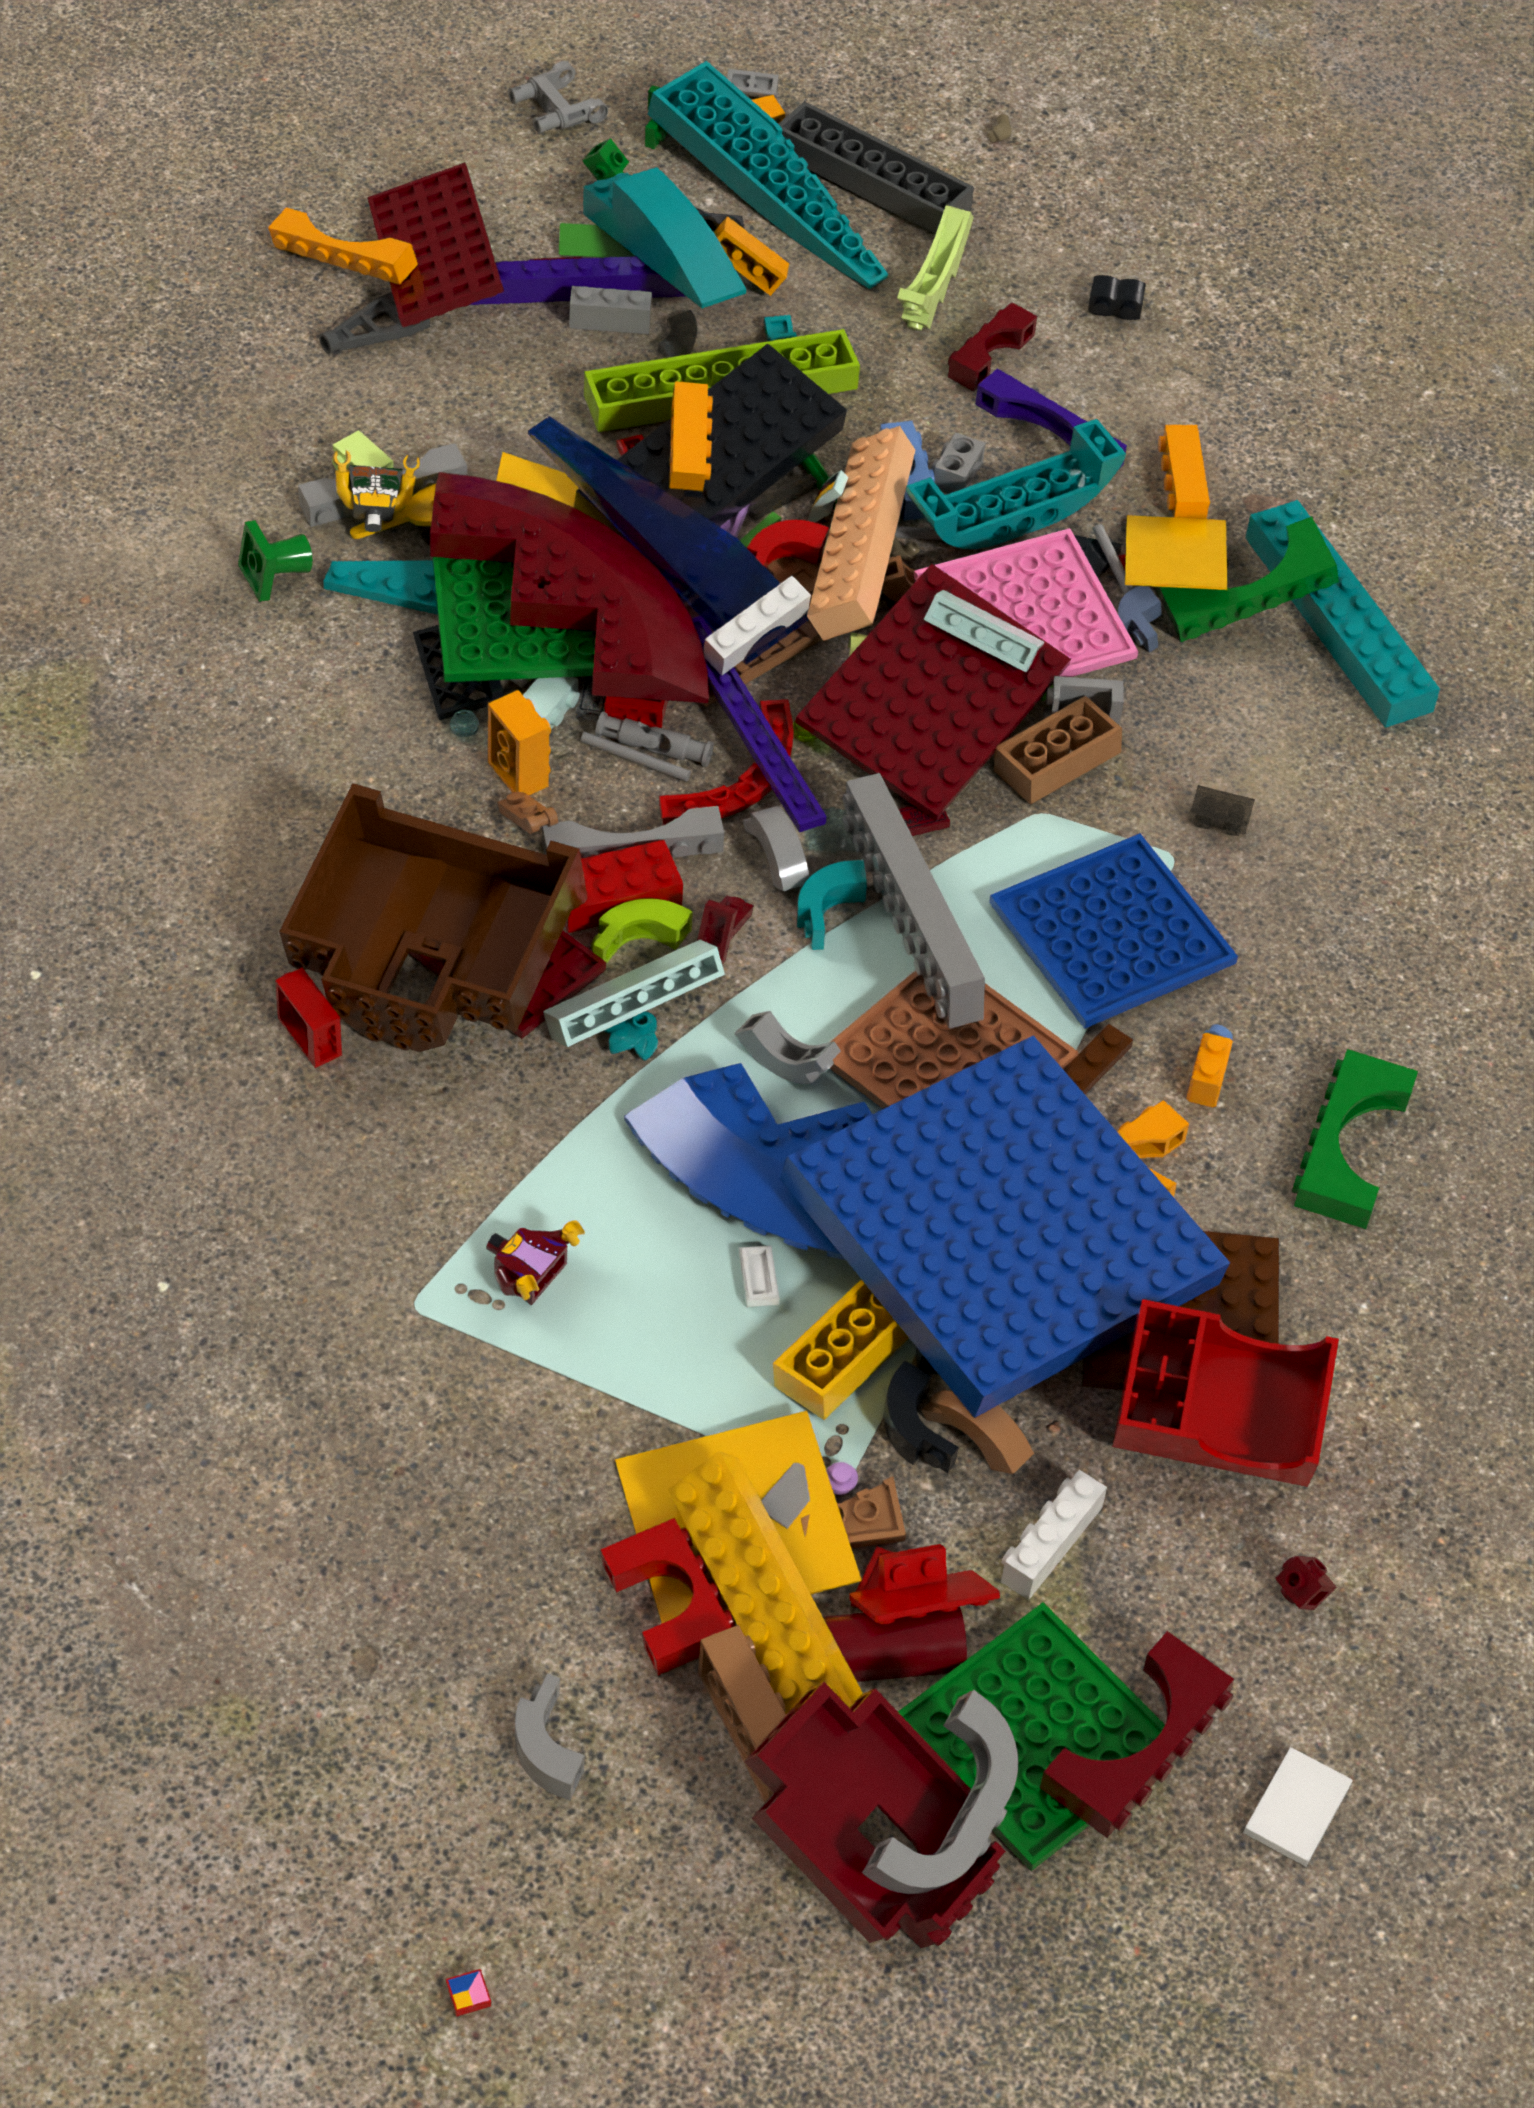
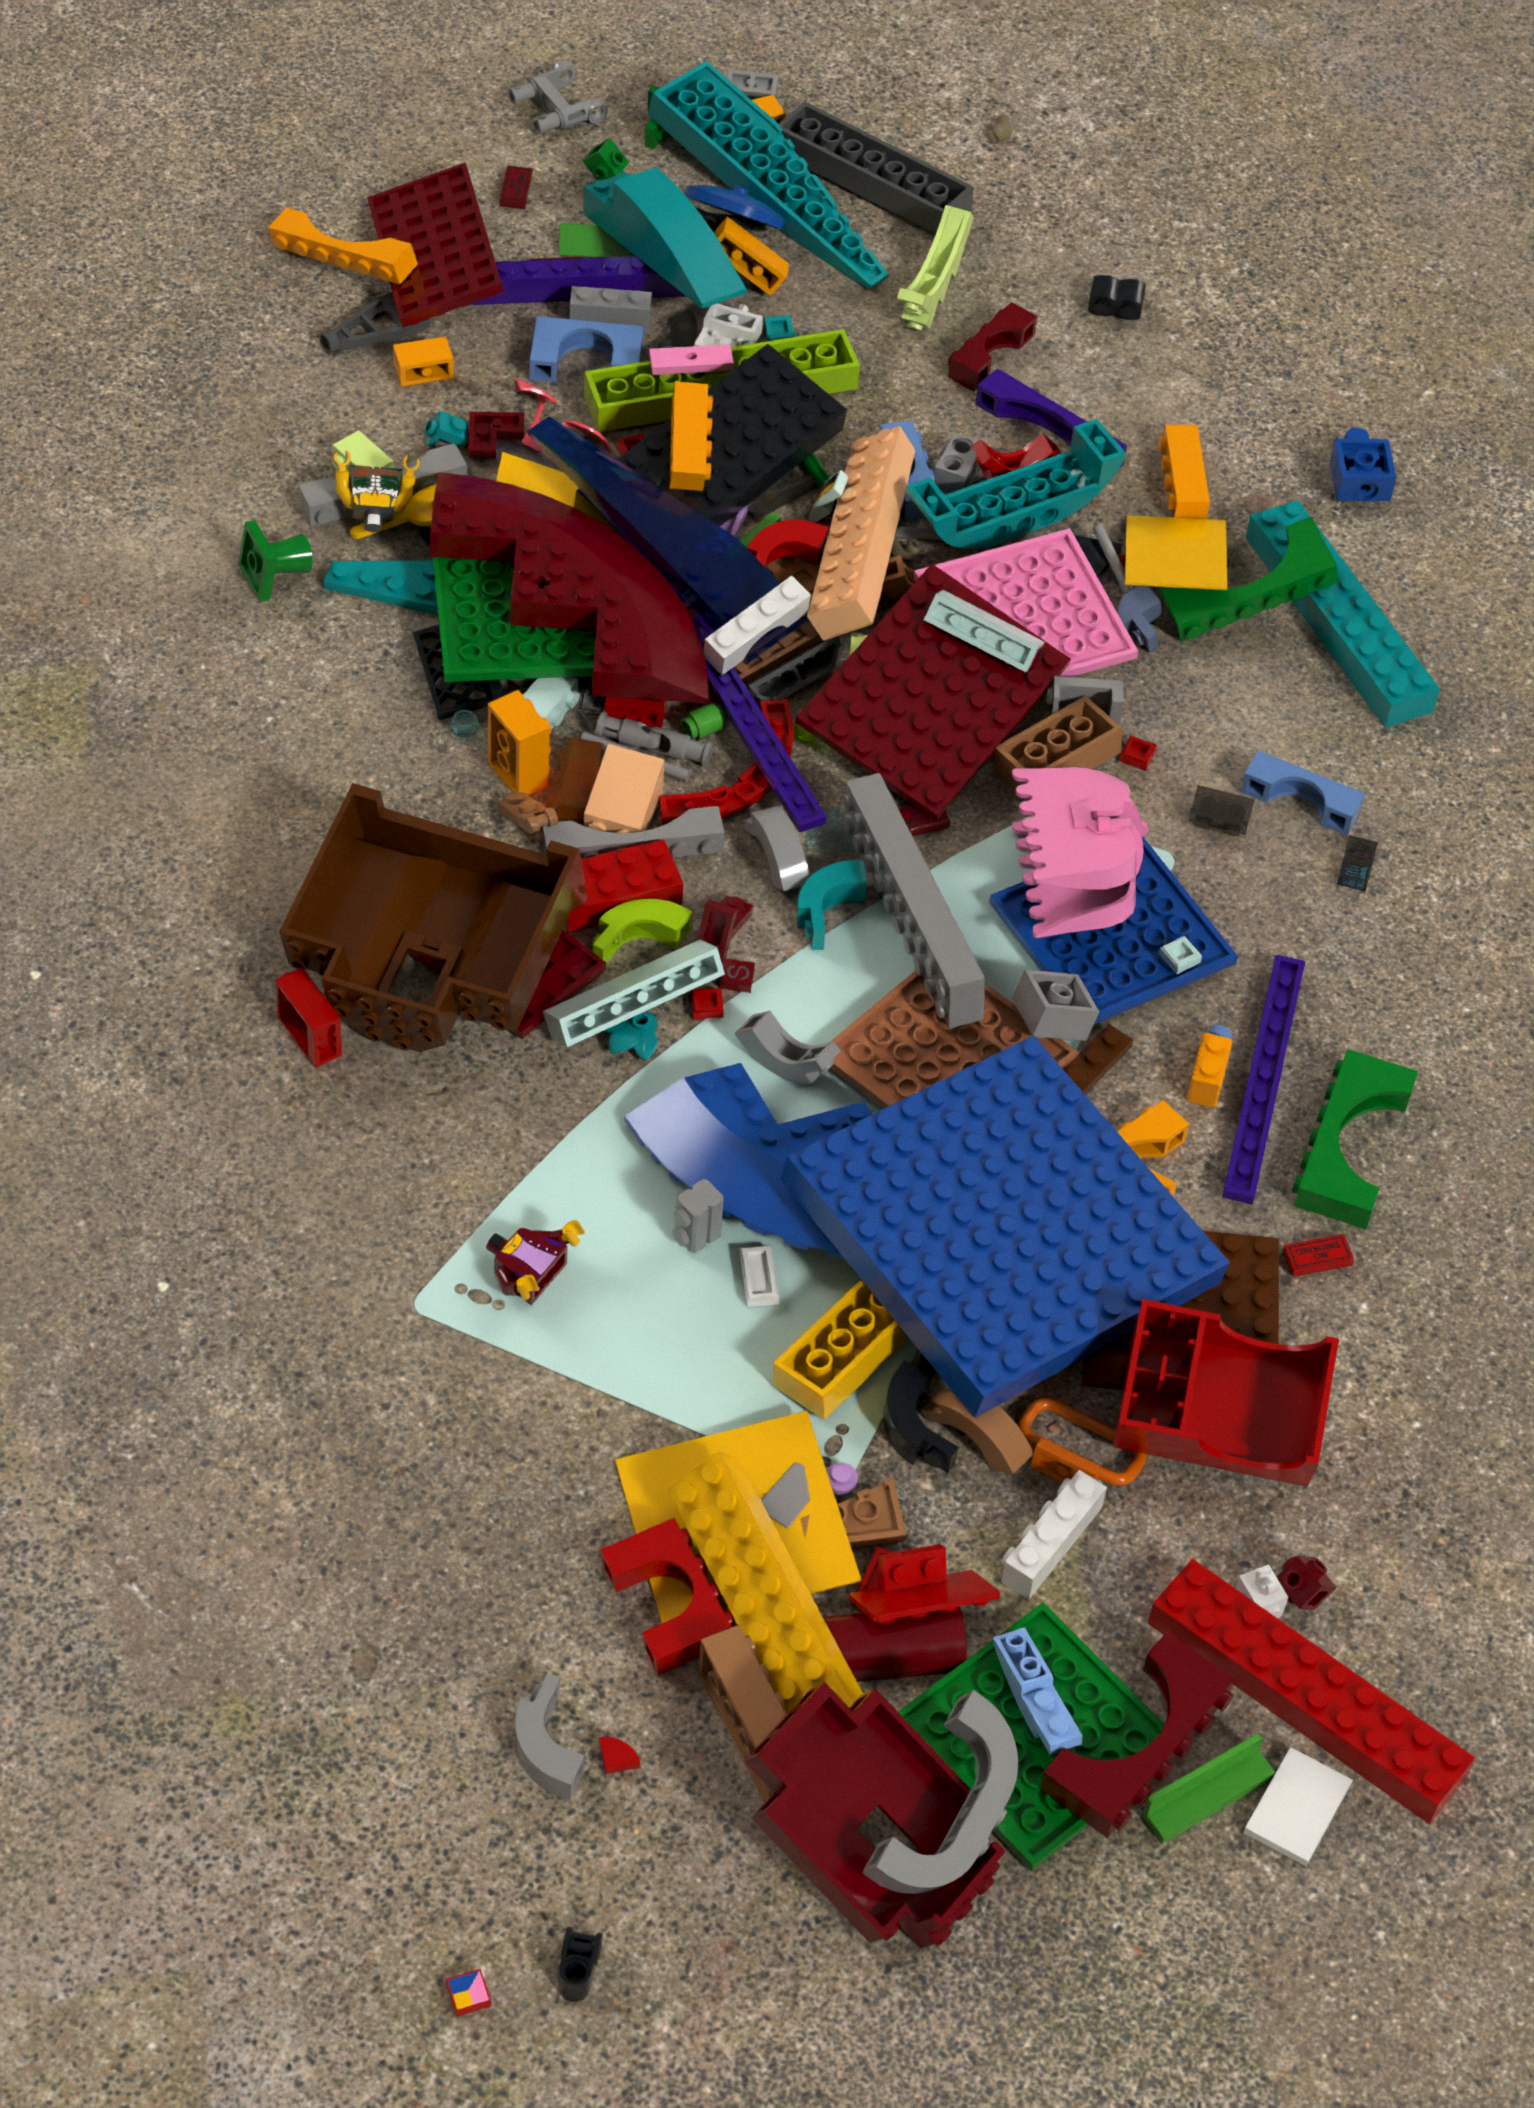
none -> light orange brick [393,336,454,387]
none -> teal bracket [424,410,469,448]
none -> dark red plate [469,411,524,459]
none -> dark red tile [500,165,533,209]
none -> coral plant [514,378,610,453]
none -> medium blue arch [529,316,644,383]
none -> clear orange brick [546,737,603,826]
none -> black piece [558,1927,603,2002]
none -> light nougat slope [584,744,665,833]
none -> red tile [599,1737,640,1774]
none -> bright pink tile [649,344,734,375]
none -> light grey brick [672,1179,724,1253]
none -> bright green brick [680,703,726,740]
none -> blue dish [684,185,786,230]
none -> red tile [691,988,724,1020]
none -> white plate [694,304,763,347]
none -> dark red tile [721,959,755,993]
none -> dark grey brick [745,637,841,701]
none -> red arch [972,433,1062,480]
none -> light blue slope [993,1627,1082,1755]
none -> bright pink animal [1012,767,1149,938]
none -> light grey slope [1012,970,1099,1041]
none -> orange bar [1017,1397,1147,1486]
none -> red tile [1119,735,1157,771]
none -> bright green panel [1142,1733,1276,1844]
none -> red brick [1148,1559,1476,1825]
none -> light aqua tile [1159,936,1202,974]
none -> dark purple plate [1222,955,1305,1205]
none -> white brick [1235,1564,1288,1619]
none -> medium blue arch [1241,750,1365,836]
none -> red tile [1283,1234,1354,1277]
none -> blue brick [1330,428,1396,501]
none -> clear smoke tile [1337,835,1378,892]

